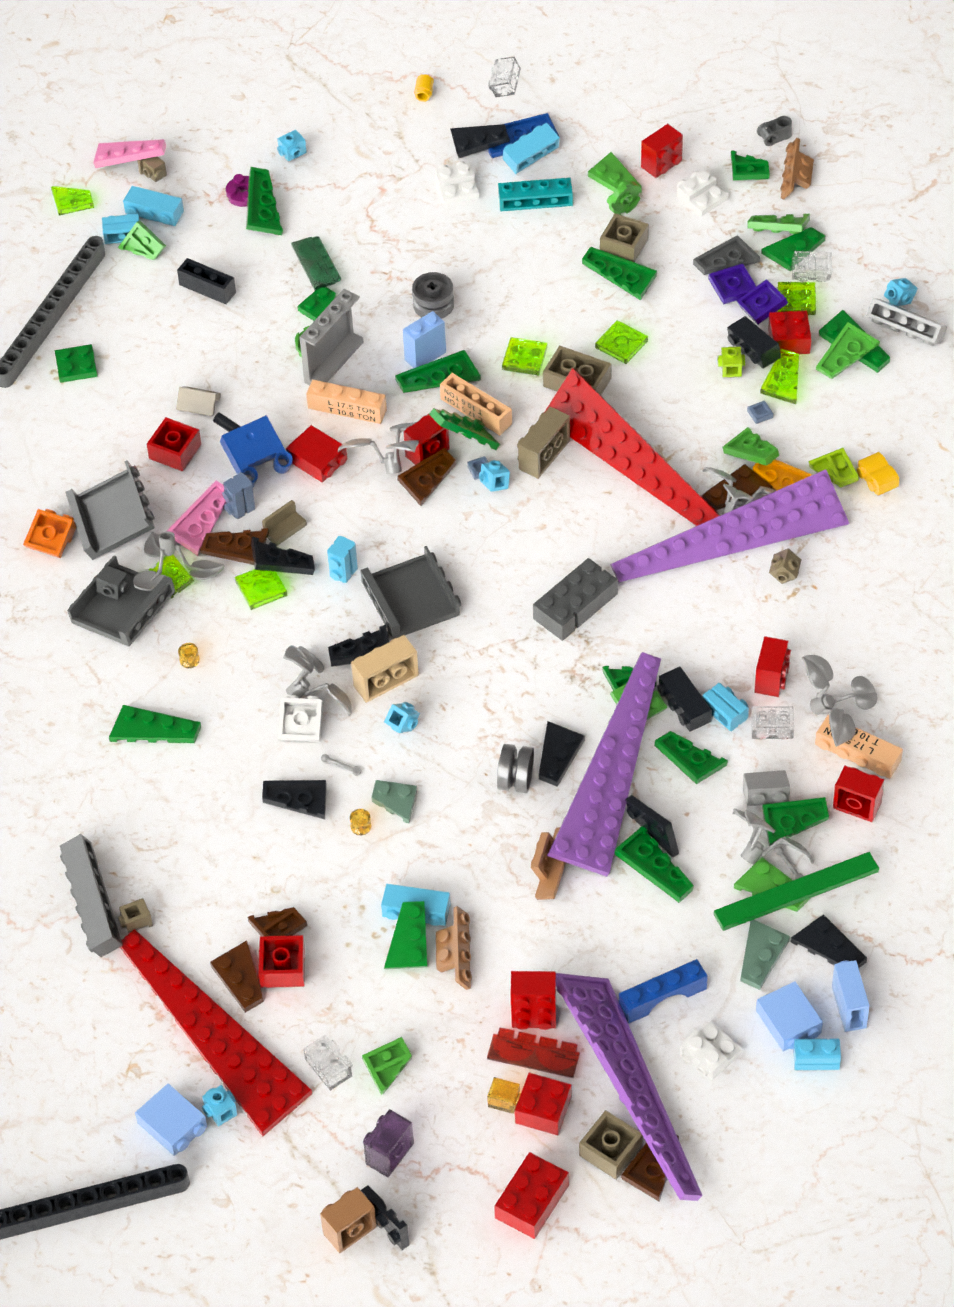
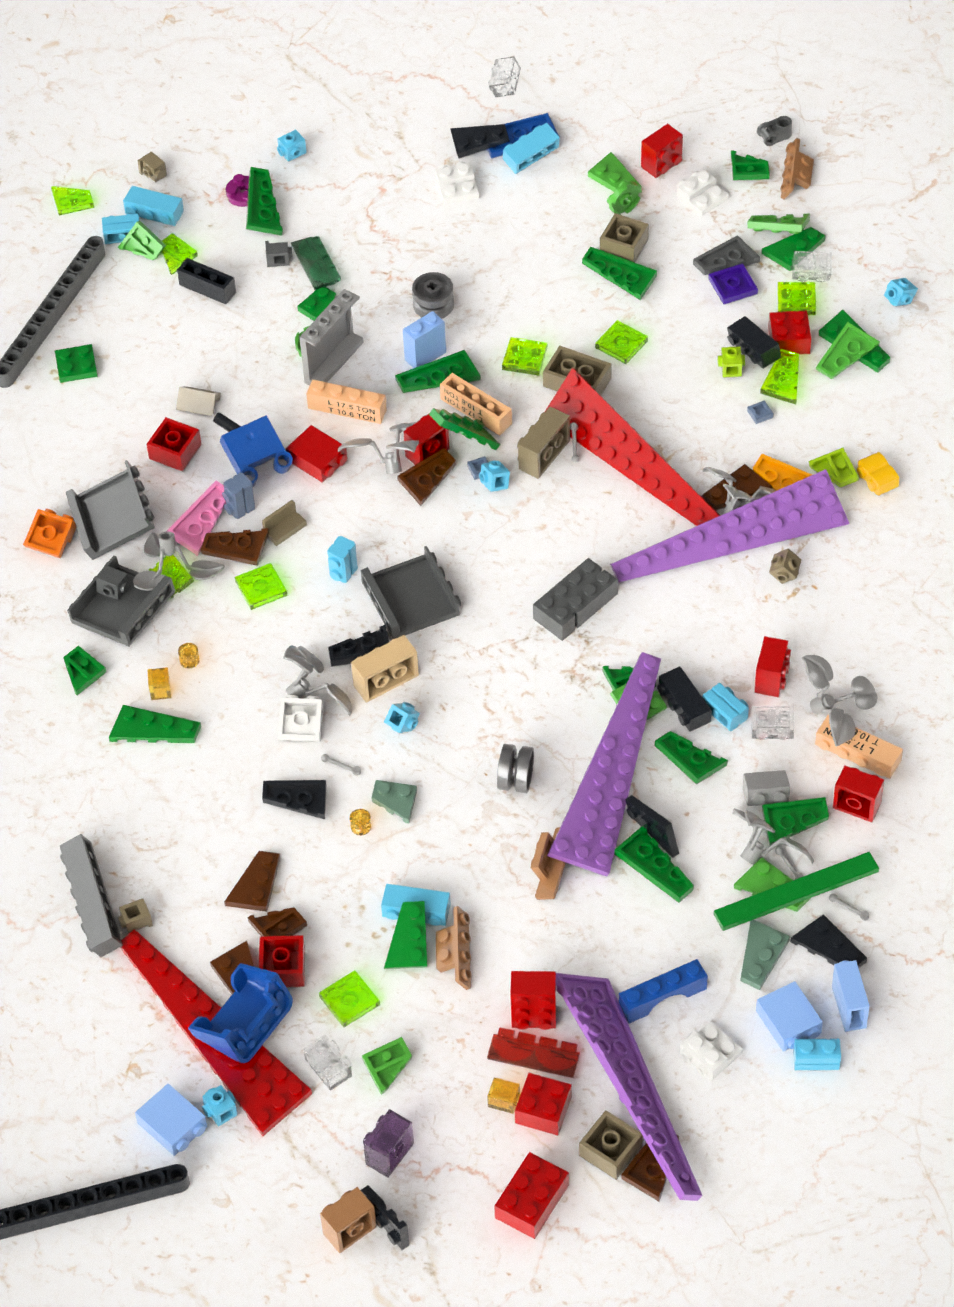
bright pink wing [94,139,166,168] -> none
black wing [251,537,315,575] -> none
yellow brick [414,74,434,101] -> none
teal brick [498,177,573,212] -> none
black wing [538,721,585,787] -> none
bright green wing [722,427,779,466] -> none
dark purple plate [737,279,788,325] -> none
light grey brick [866,298,947,346] -> none
none -> green wing [63,645,106,696]
none -> clear yellow brick [147,667,172,700]
none -> clear neon green wing [161,233,198,275]
none -> blue windscreen [188,963,293,1063]
none -> reddish brown wing [224,851,280,912]
none -> dark grey brick [265,241,293,267]
none -> clear neon green plate [319,970,380,1027]
none -> light grey hinge [570,423,579,462]
none -> light grey hinge [829,894,869,921]

